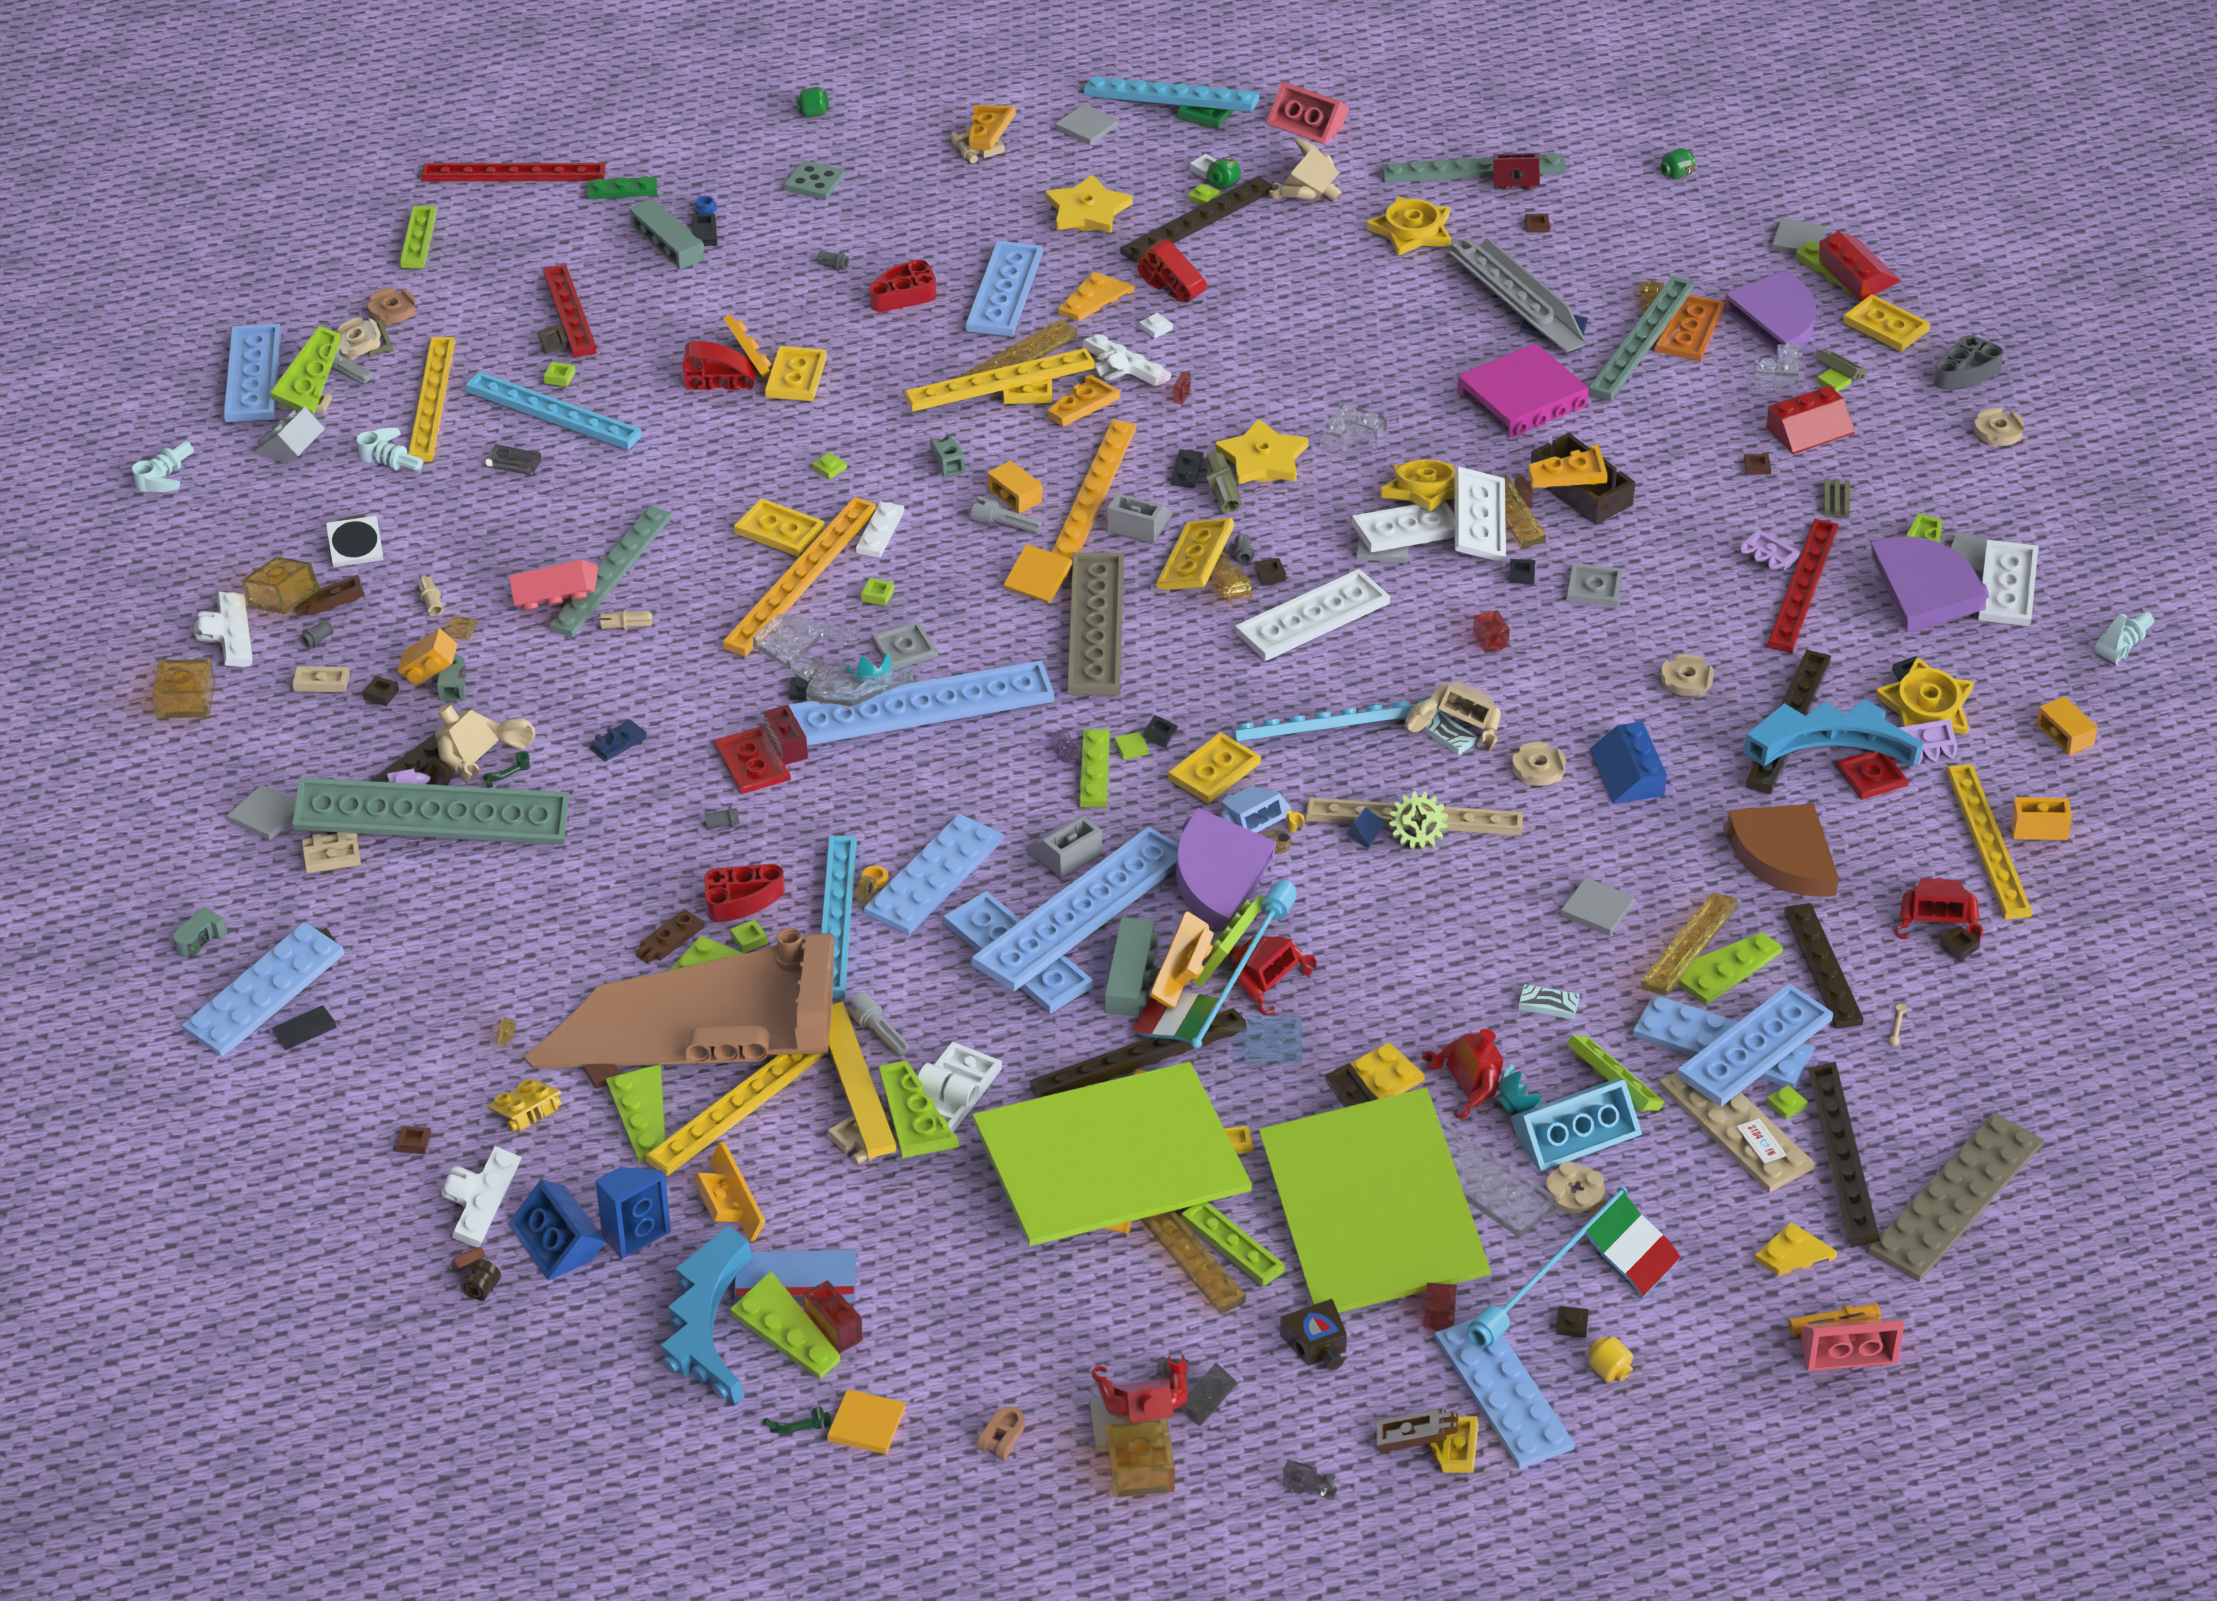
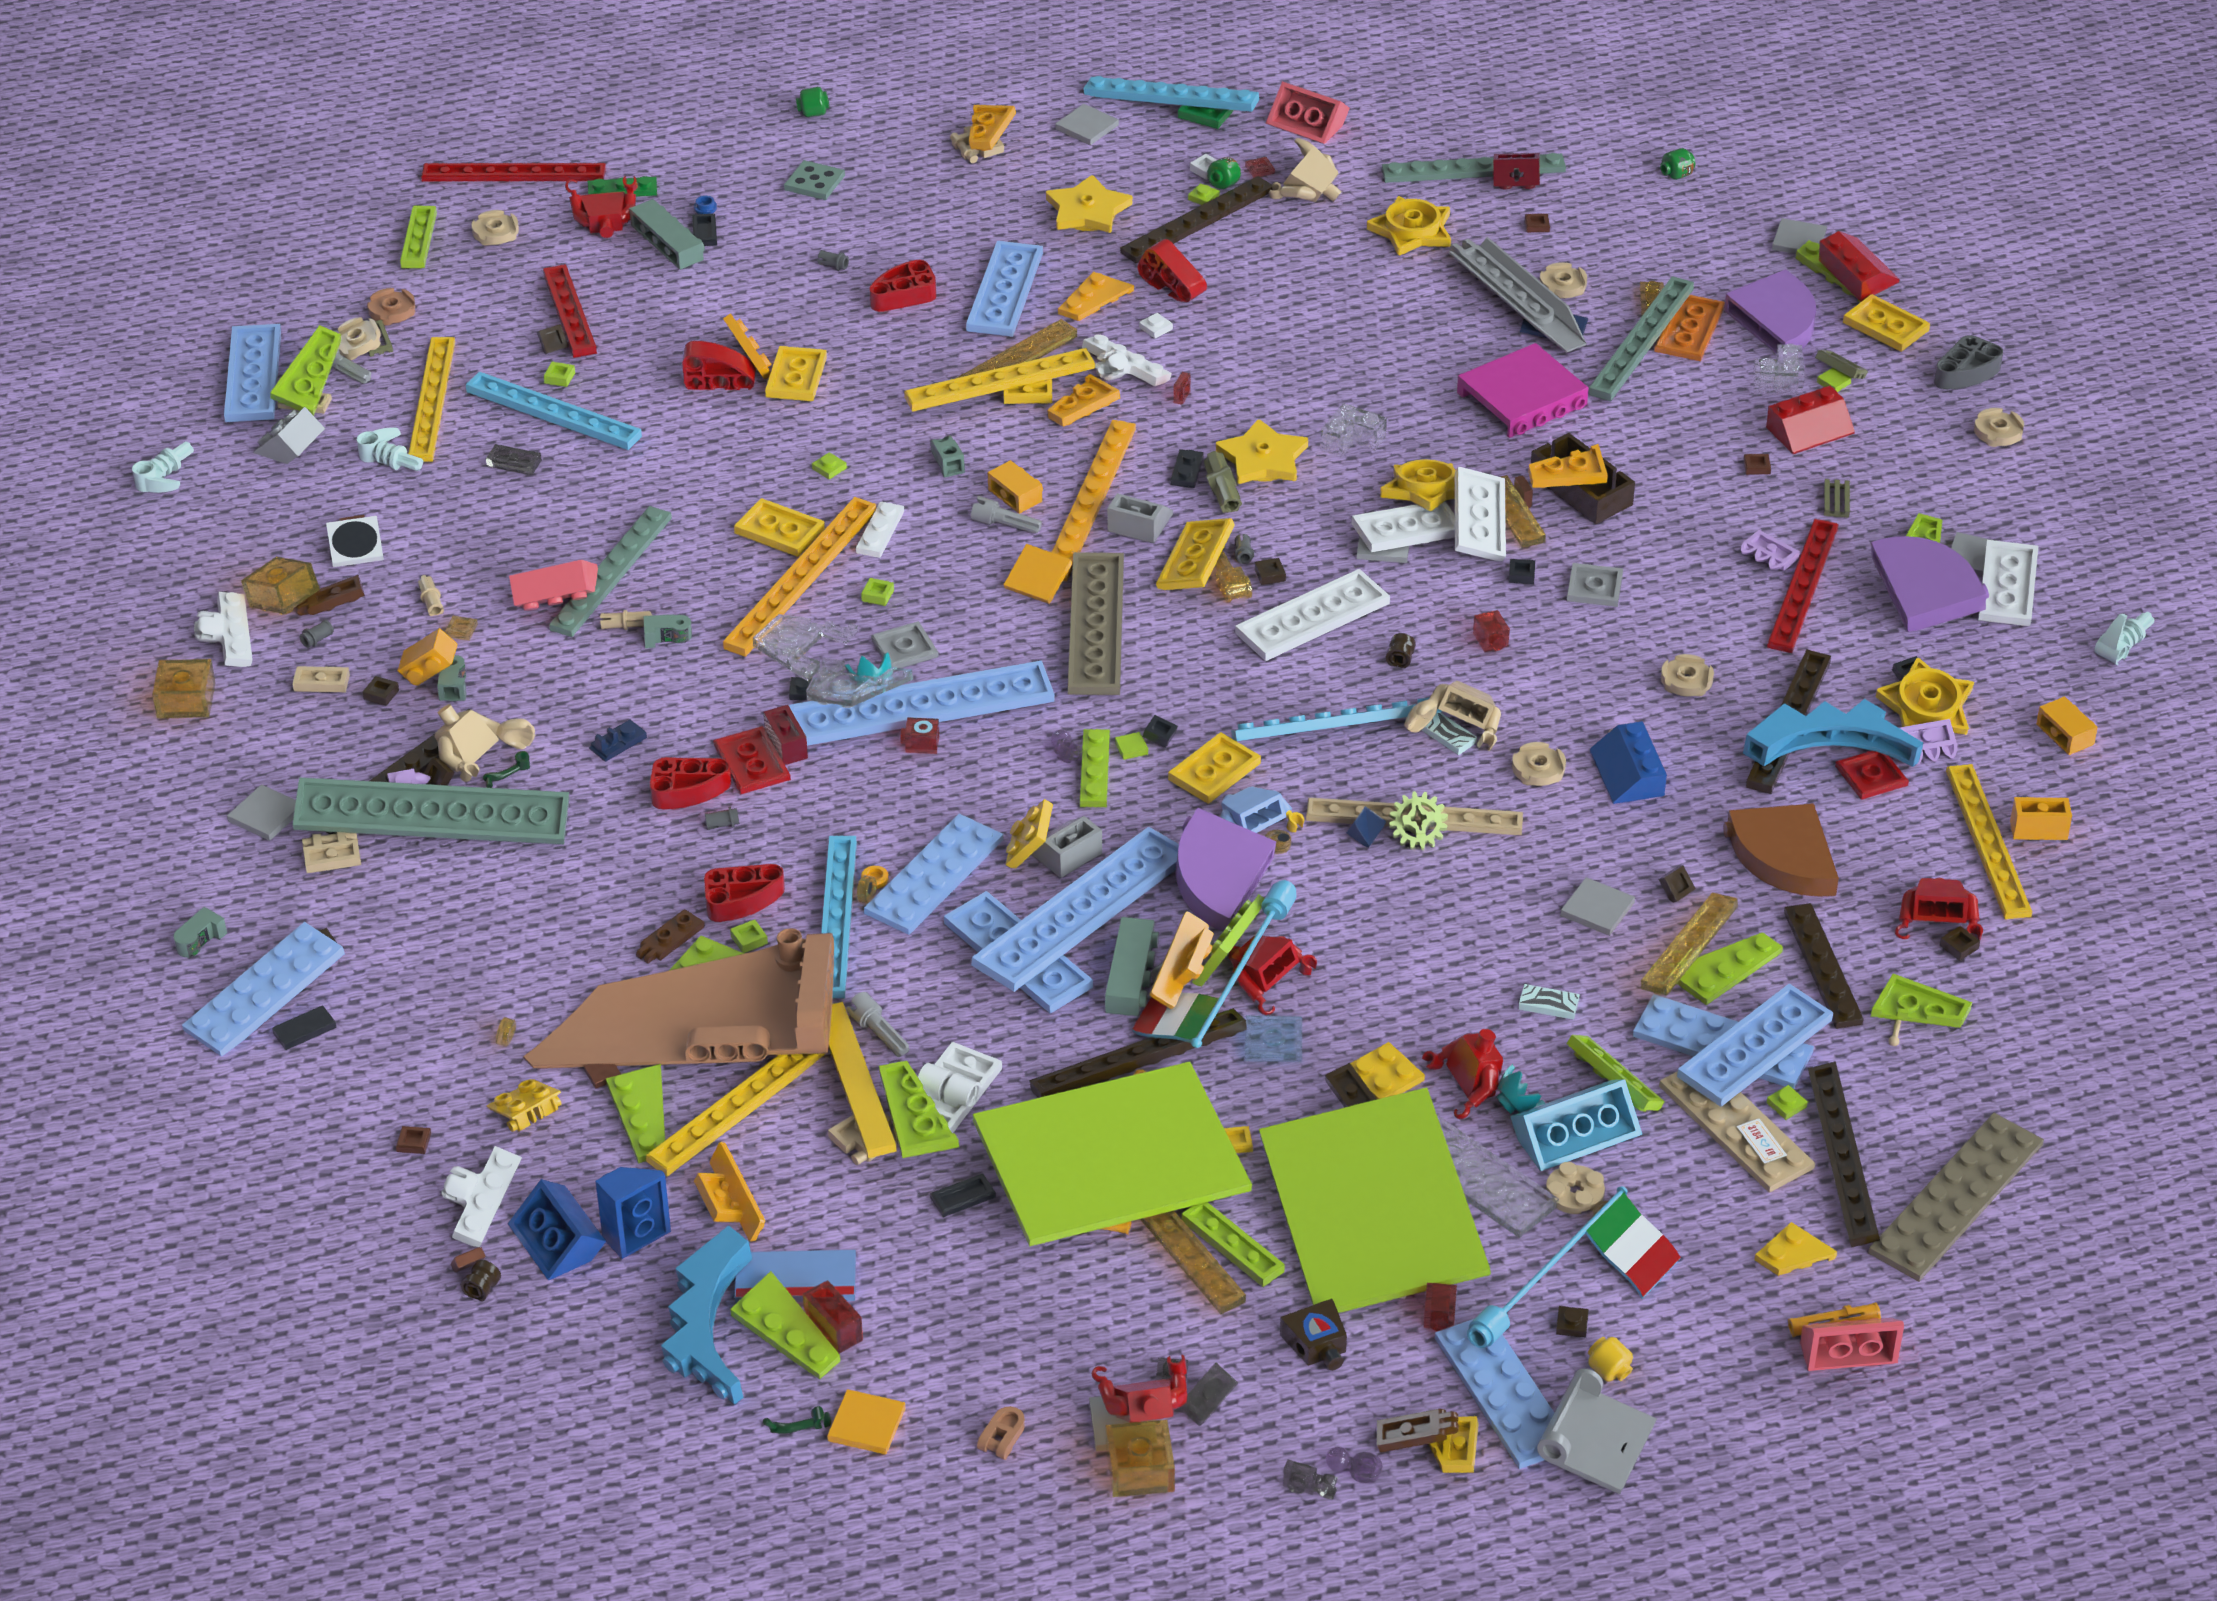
none -> tan plate [472,210,519,246]
none -> red torso [565,176,638,238]
none -> sand green leg [643,614,692,648]
none -> red beam [650,757,731,810]
none -> clear red brick [900,717,940,754]
none -> black tile [930,1173,996,1217]
none -> yellow plate [1005,799,1053,868]
none -> clear red tile [1245,157,1275,178]
none -> clear purple plate [1326,1447,1383,1484]
none -> dark brown wheel [1385,633,1416,668]
none -> light grey door [1537,1369,1657,1494]
none -> tan plate [1540,262,1587,298]
none -> dark brown plate [1658,865,1696,903]
none -> lime wing [1871,974,1972,1028]

